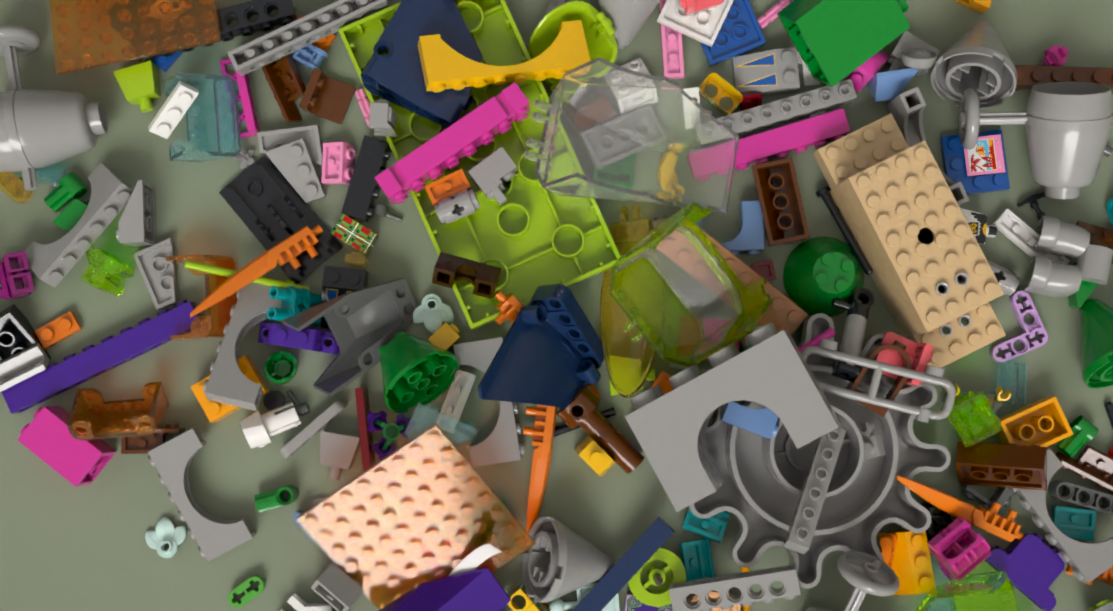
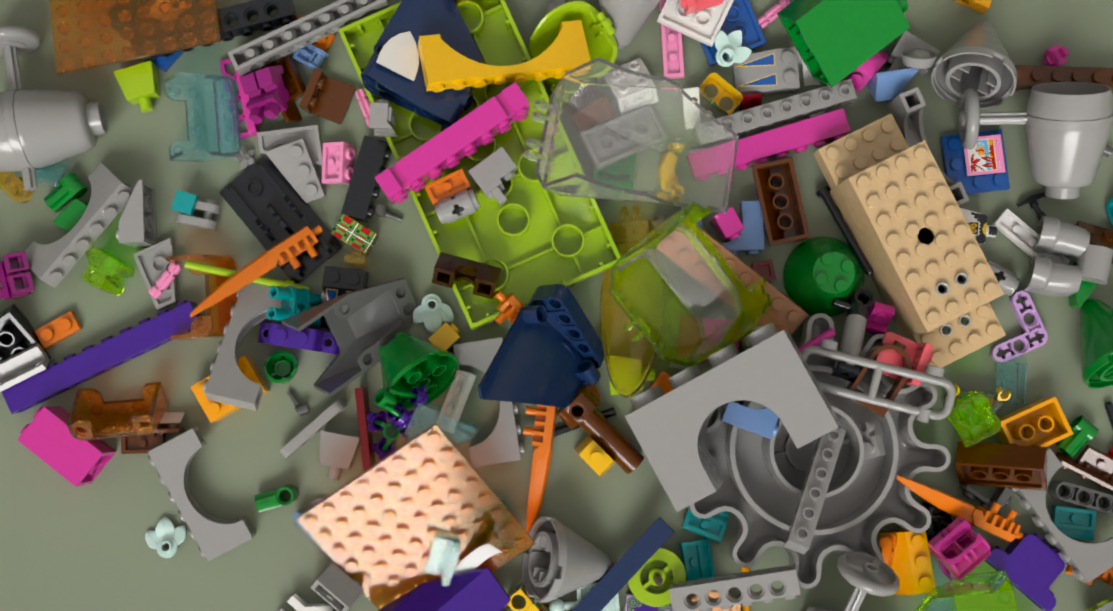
white plate [148,81,199,139] -> none
bright green beam [228,575,266,608] -> none
white piece [240,402,301,449] -> none
black tile [263,391,285,411] -> none
none -> white sticker [145,412,185,424]
none -> bright pink axle [149,262,182,299]
none -> teal tile [171,190,198,216]
none -> light grey brick [175,199,221,231]
none -> magenta hips [240,65,289,124]
none -> plant [374,385,429,430]
none -> white sticker [376,31,419,81]
none -> clear light blue panel [424,535,461,587]
none -> dark pink slope [709,207,744,241]
none -> light aqua plate [715,30,751,67]
none -> dark pink brick [865,302,895,334]

